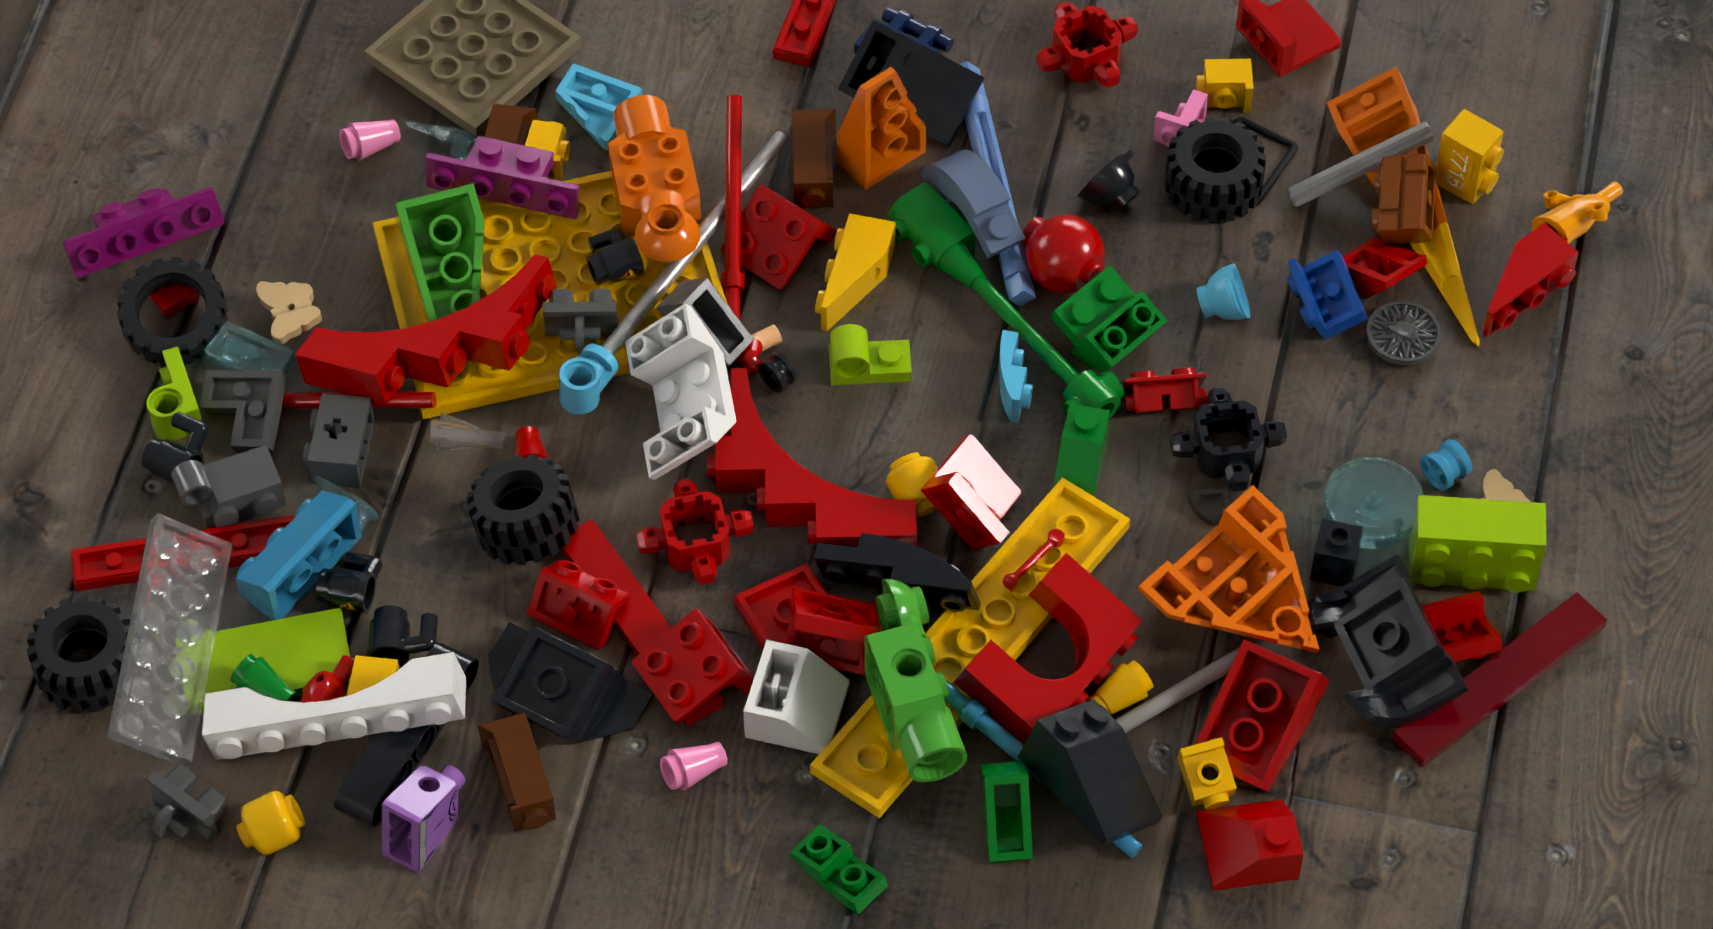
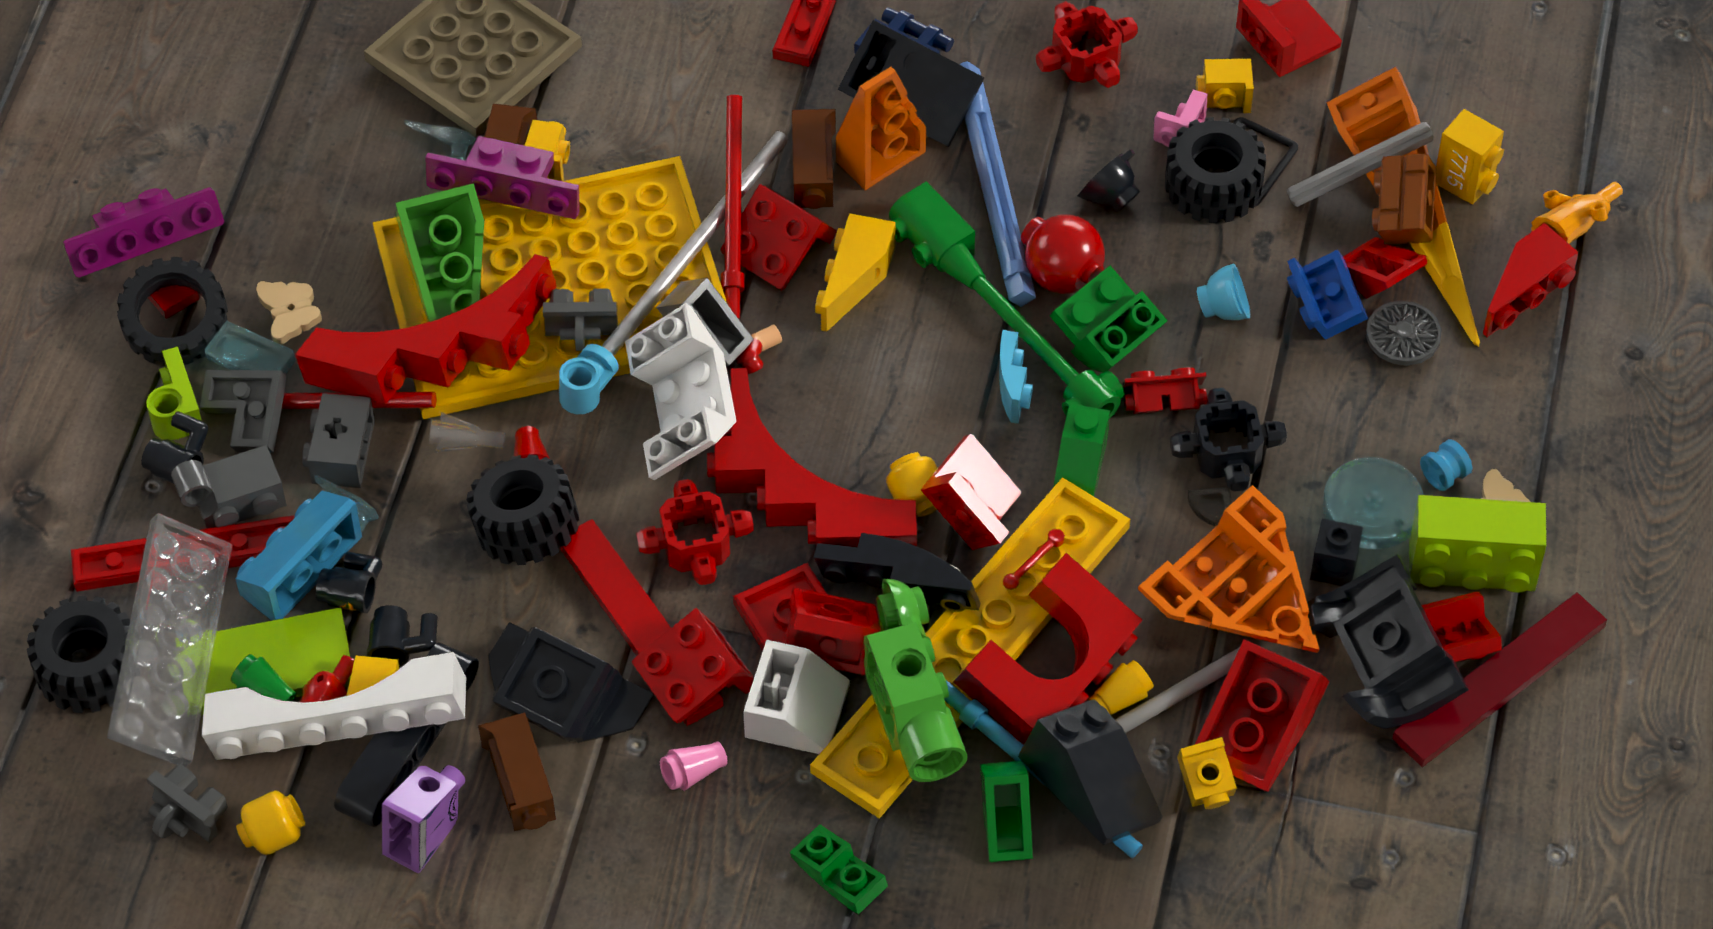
bright pink cone [339,119,401,161] -> none
red bracket [526,560,630,650] -> none
medium azure wing [555,63,642,151] -> none
black piece [586,228,644,286] -> none
orange brick [608,95,701,262] -> none
black bush [758,352,797,393] -> none
lime plate [829,324,912,386] -> none
sand blue arch [920,150,1025,258] -> none
red slope [1196,799,1304,891] -> none

